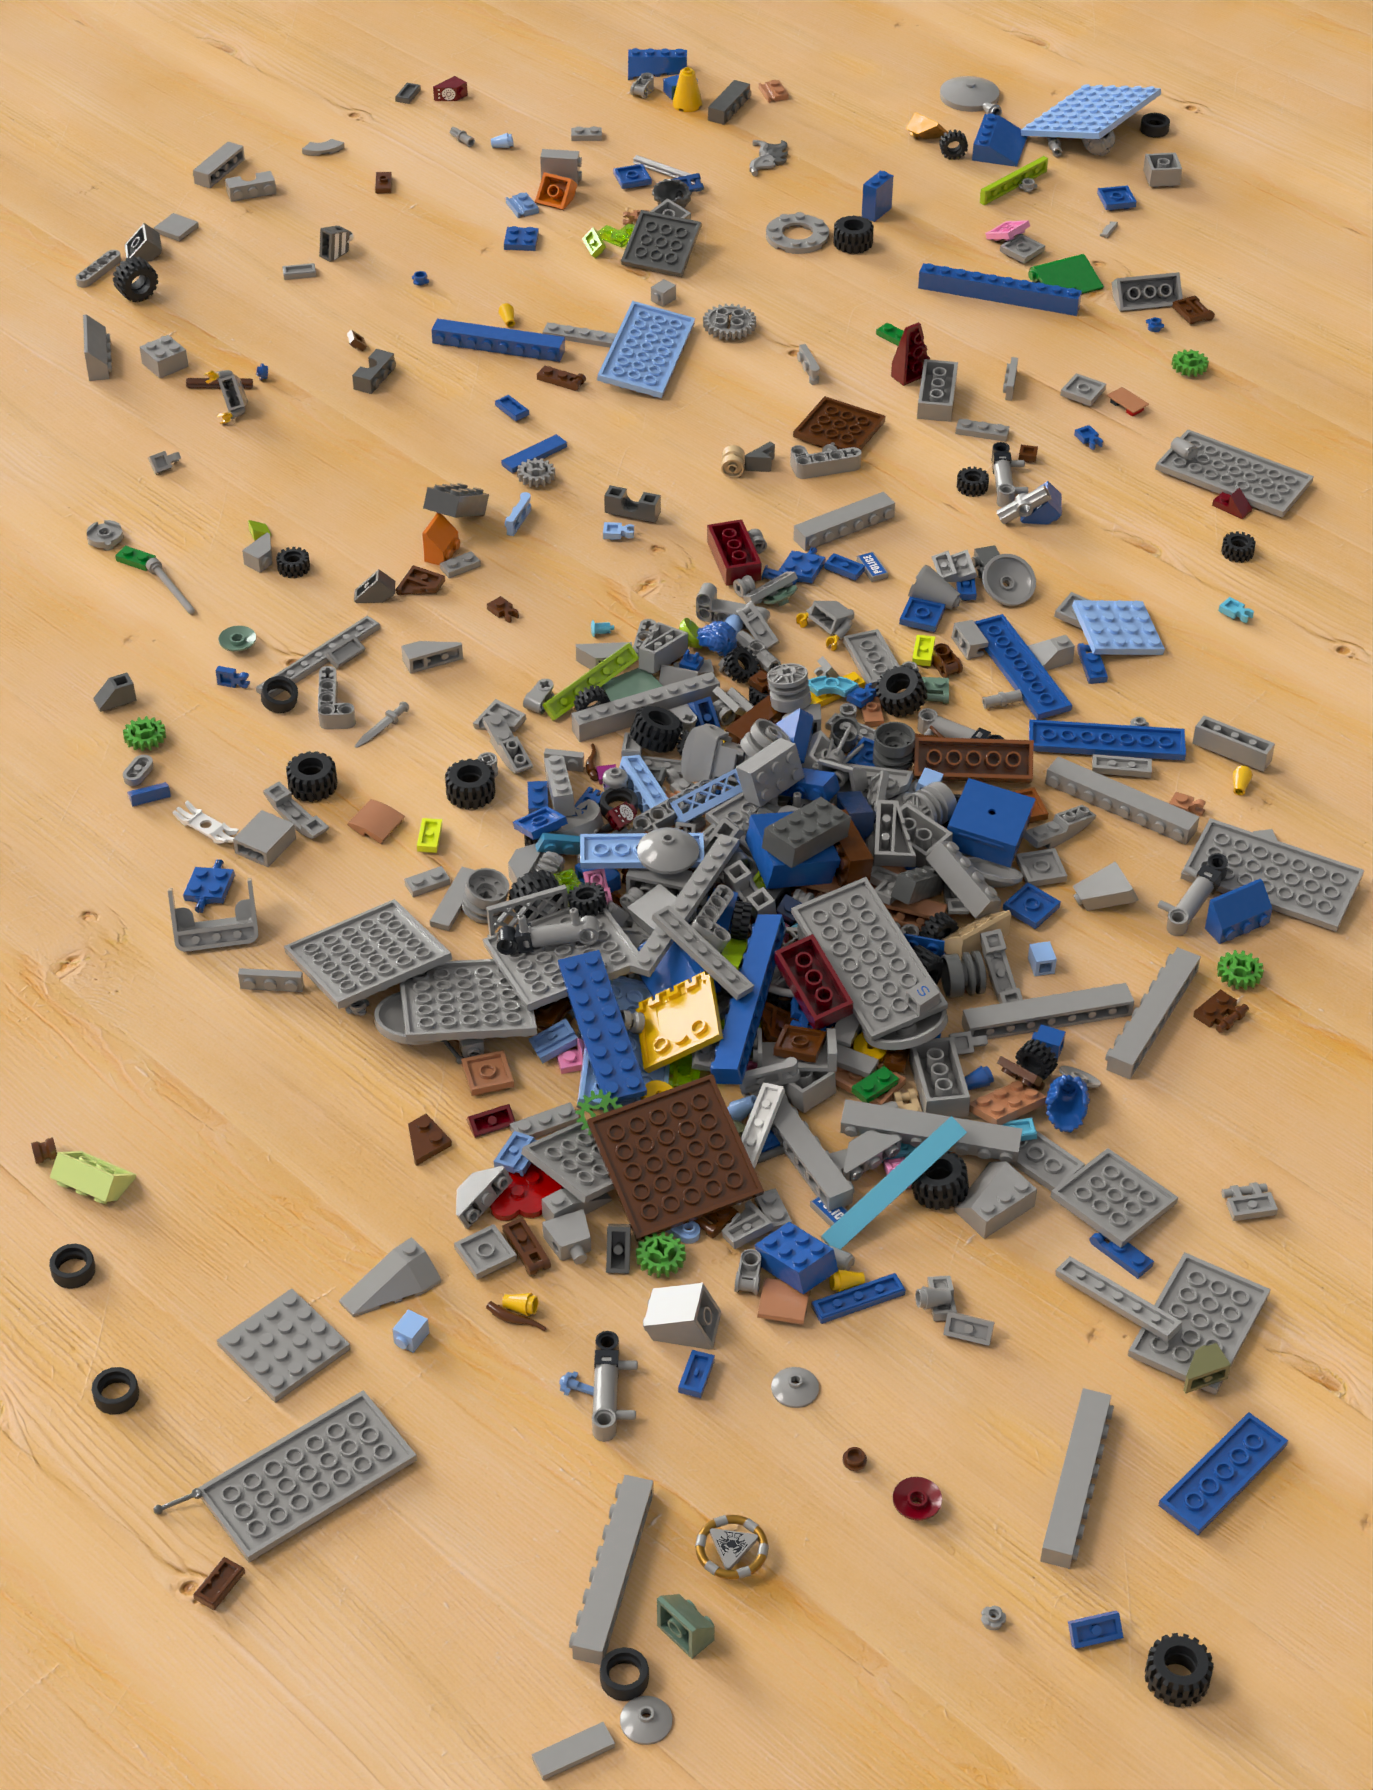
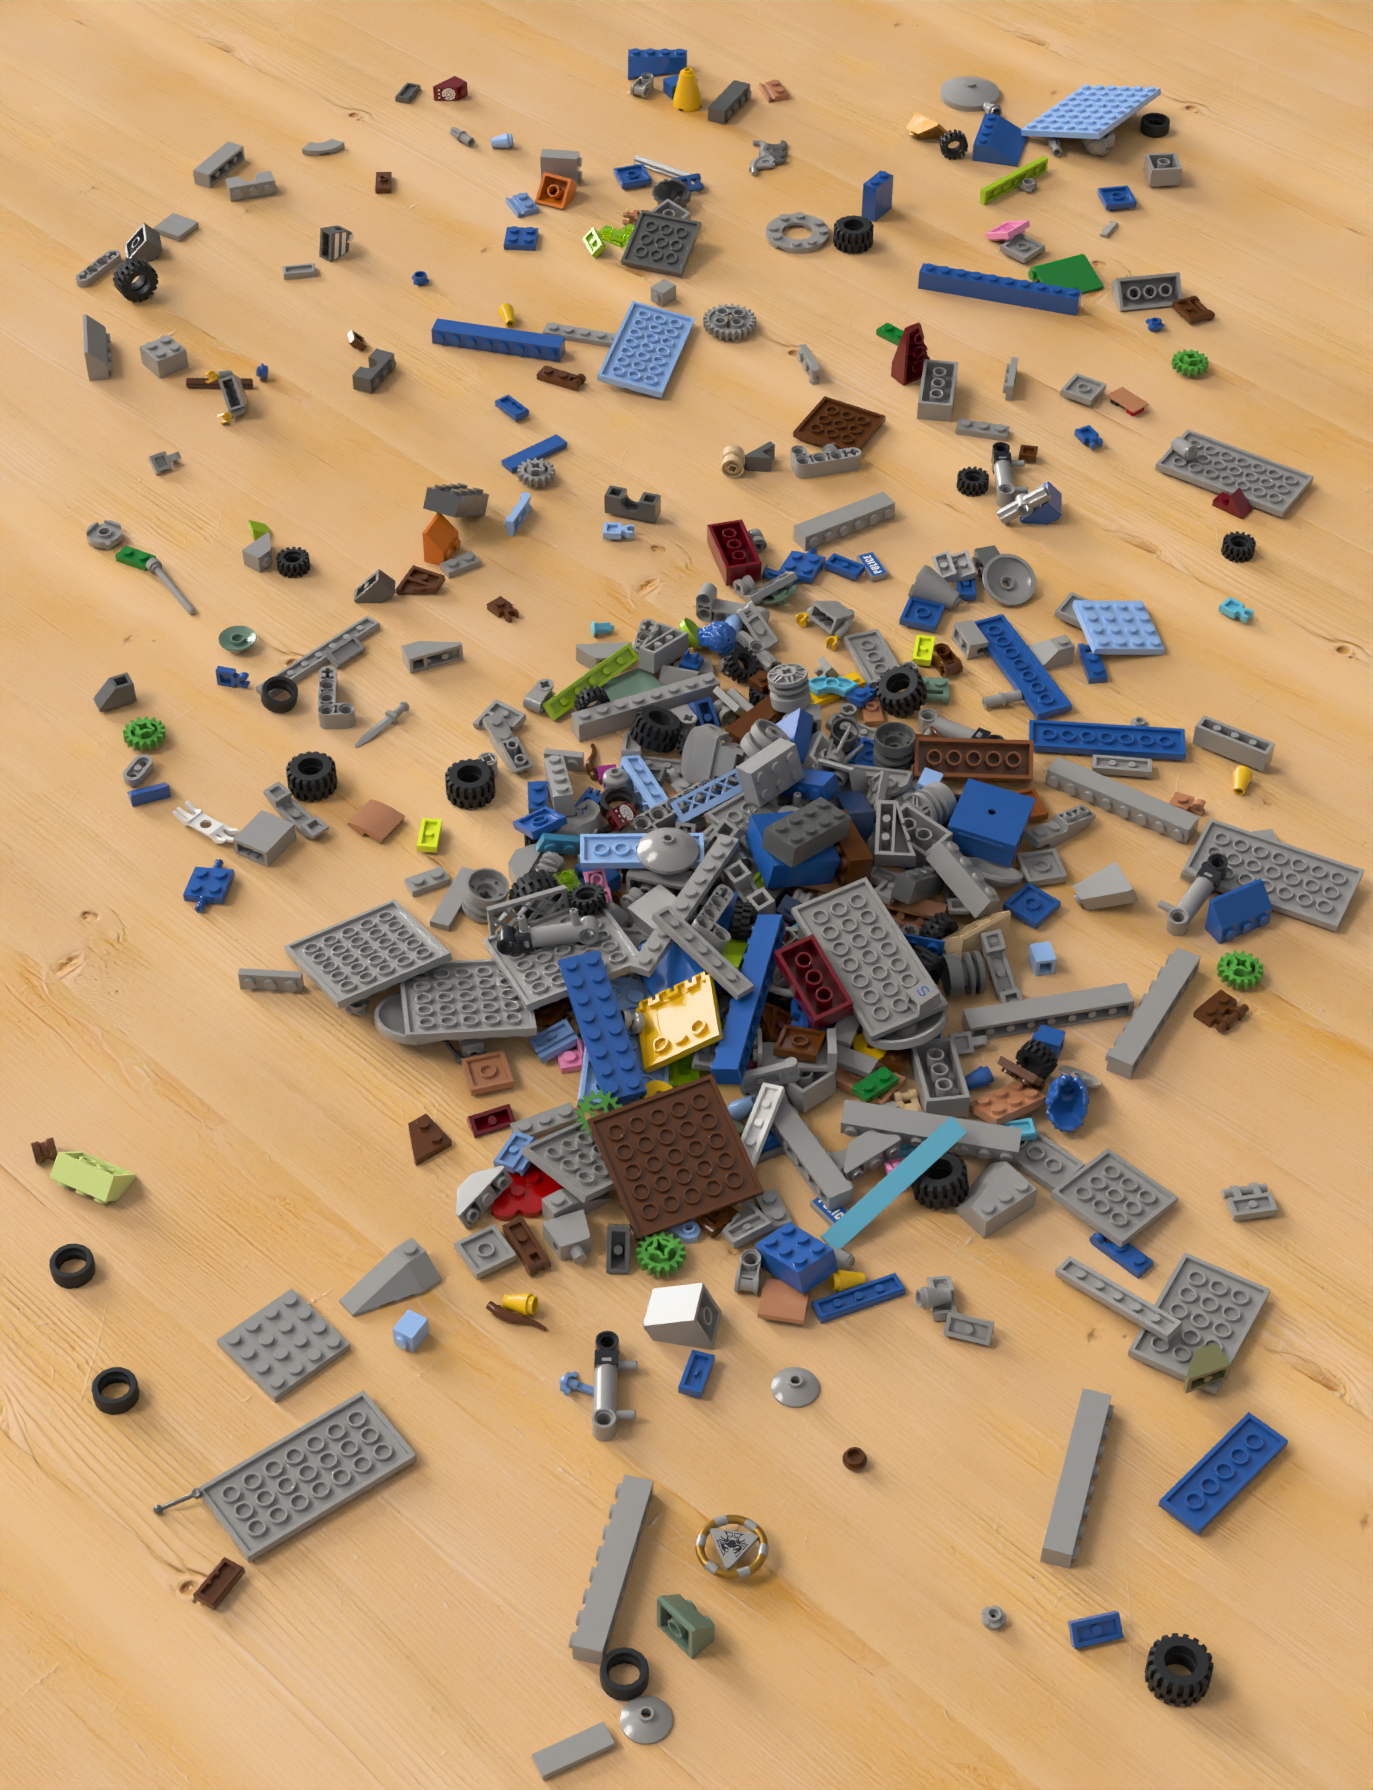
light grey windscreen [168,878,258,952] -> none
light grey plate [571,126,602,141] -> none
dark red dish [893,1477,942,1521] -> none

